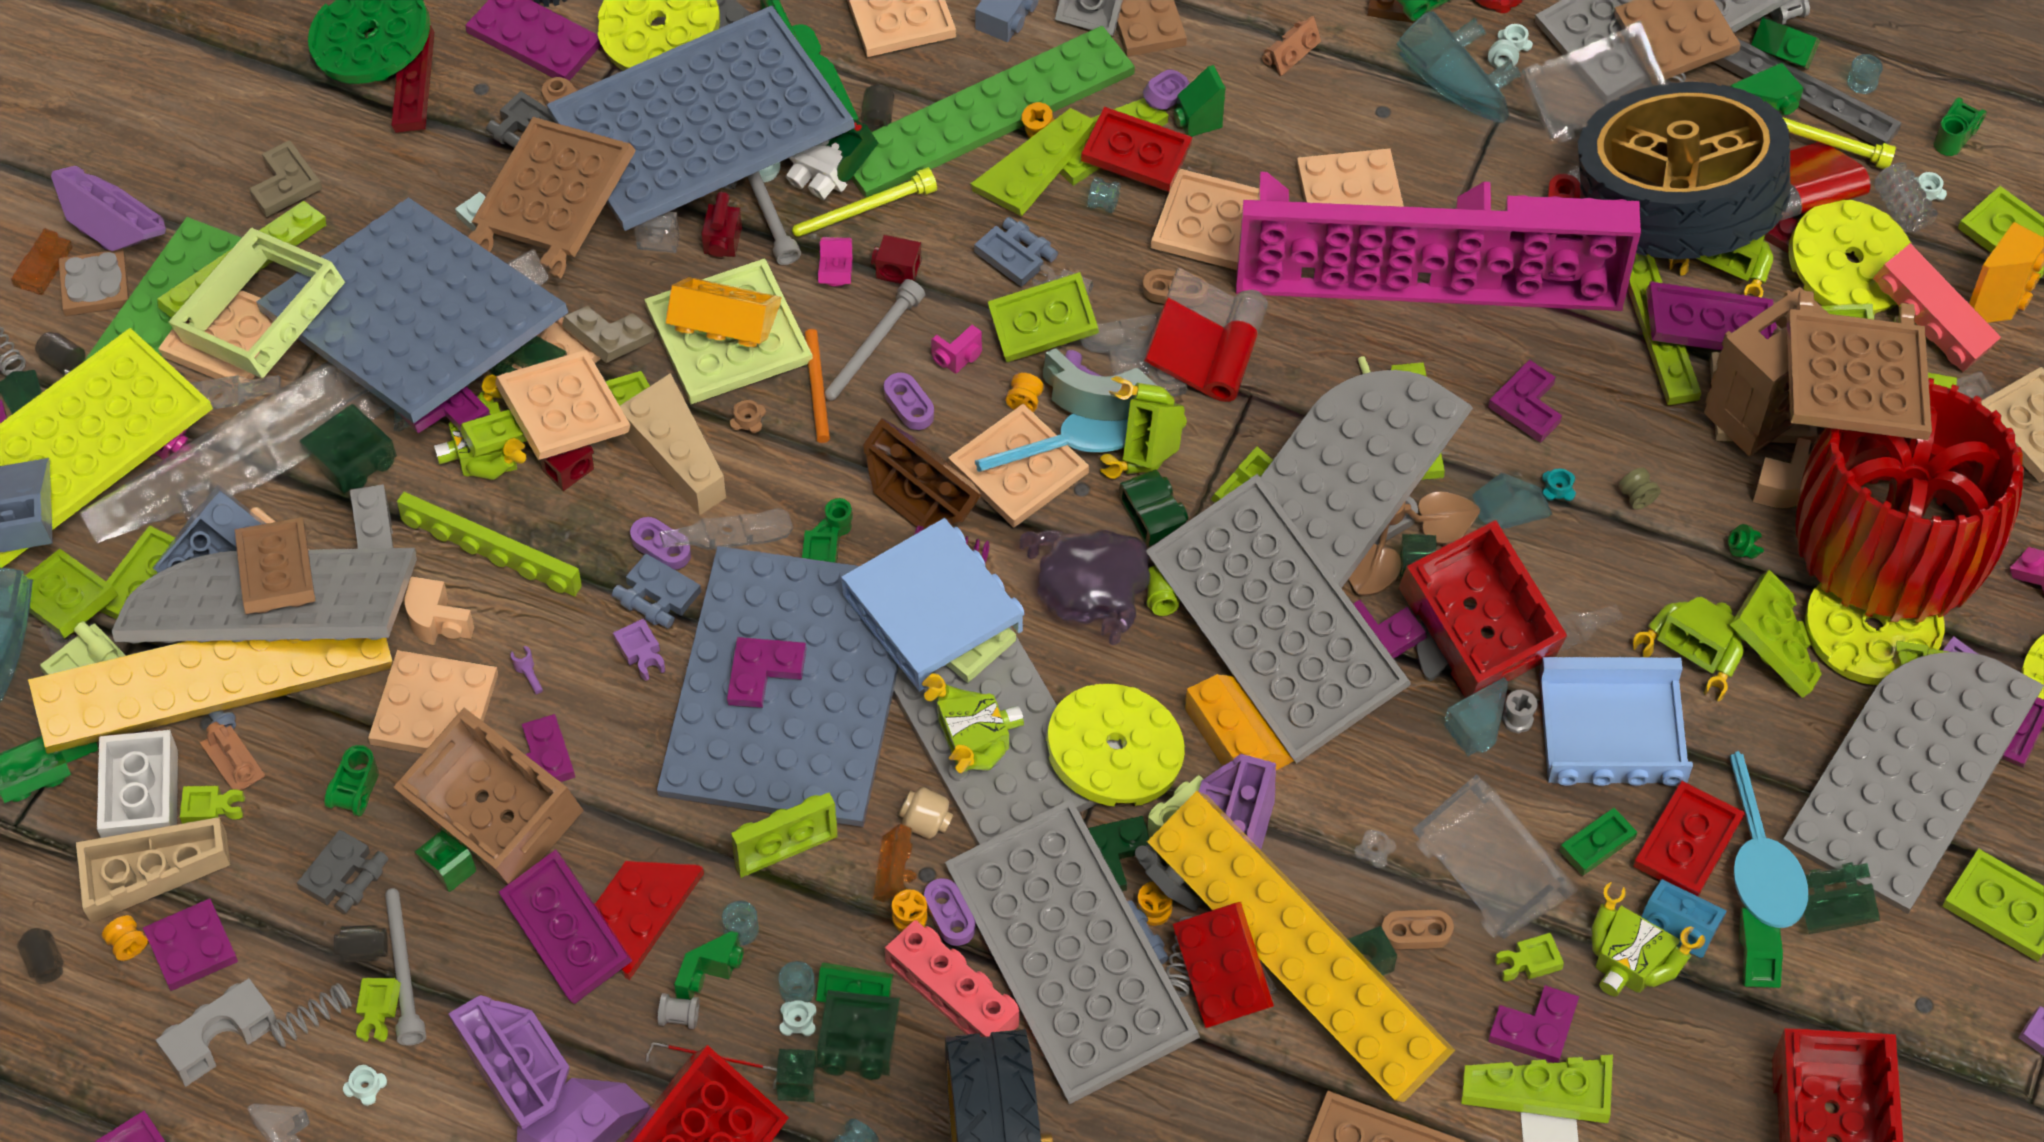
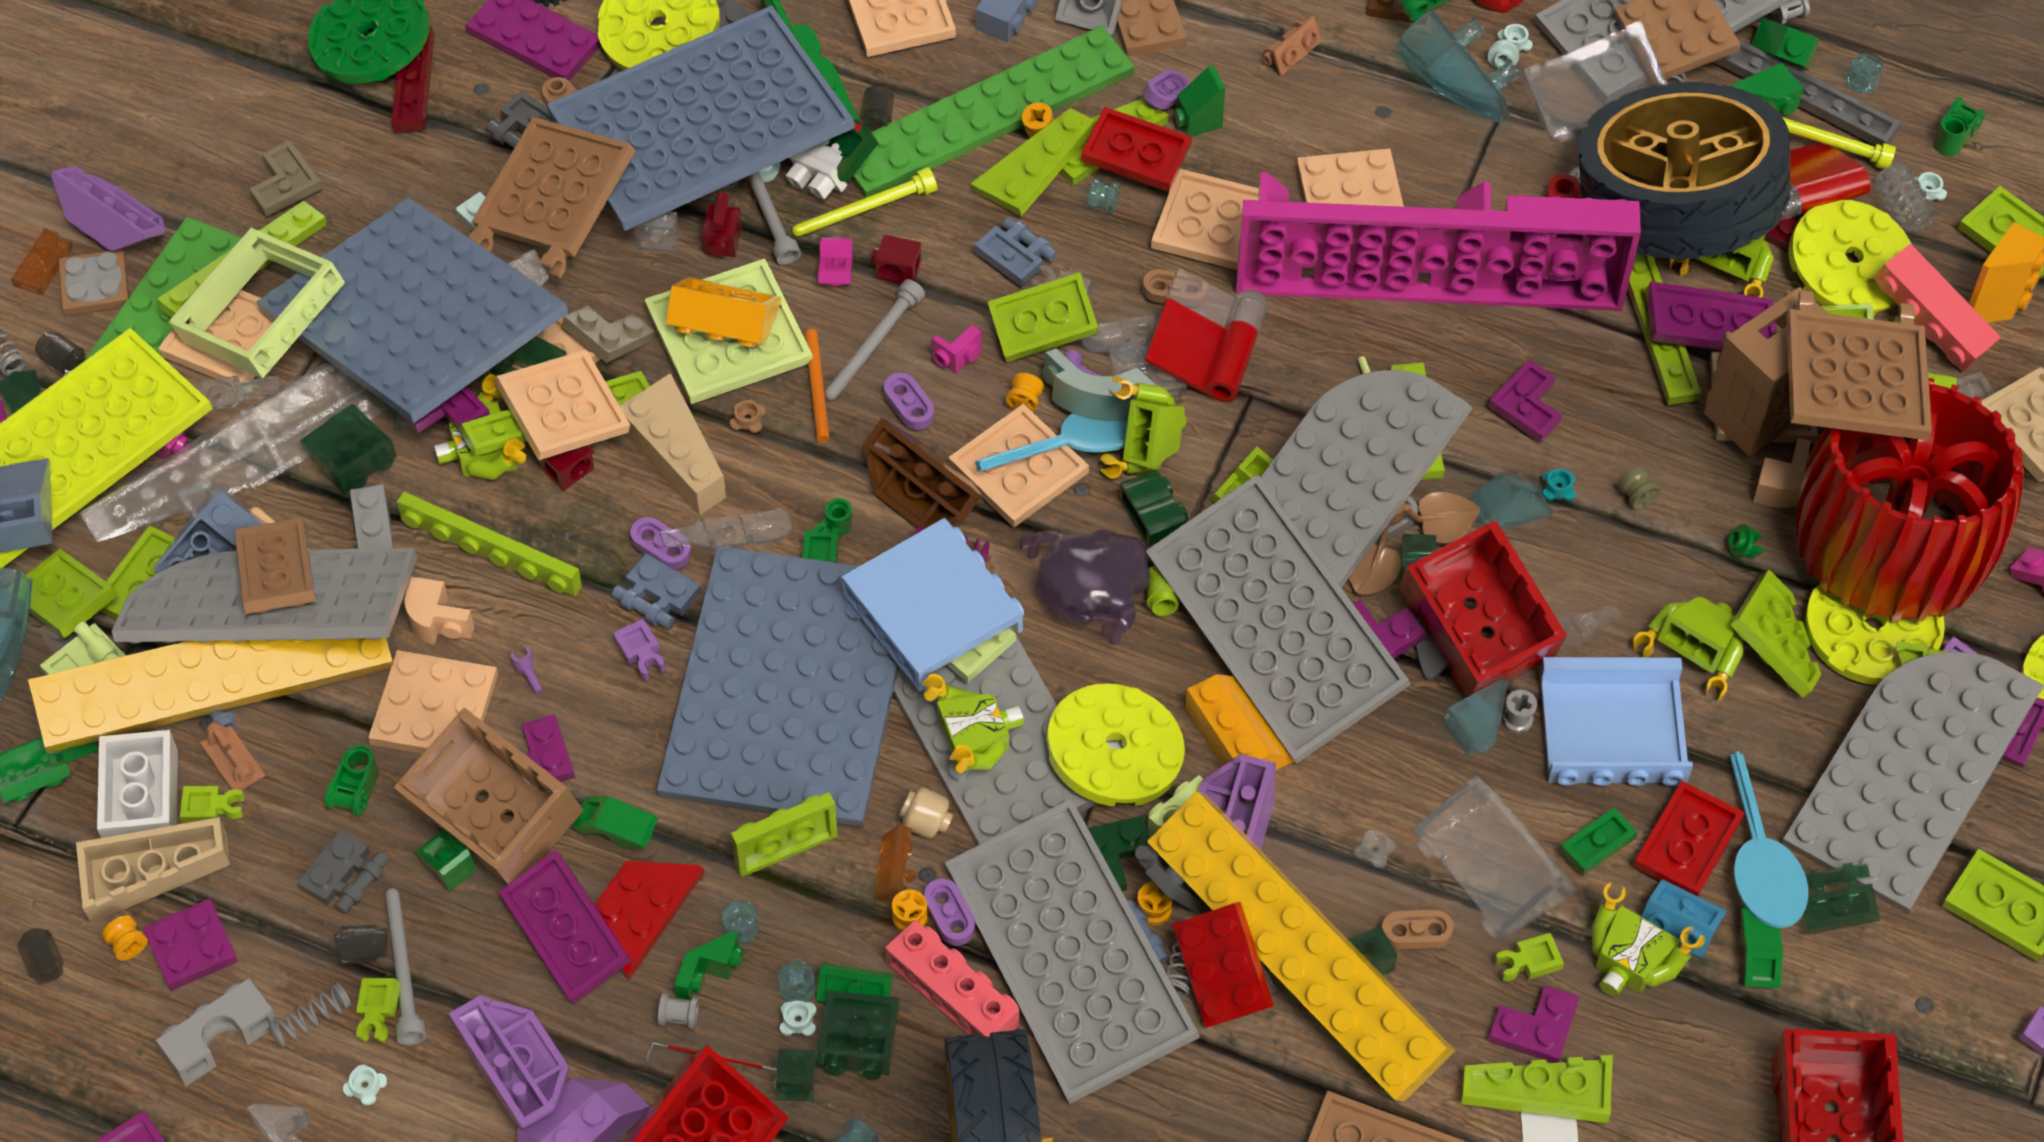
magenta plate [727,637,807,708] -> none
none -> green slope [571,796,659,849]

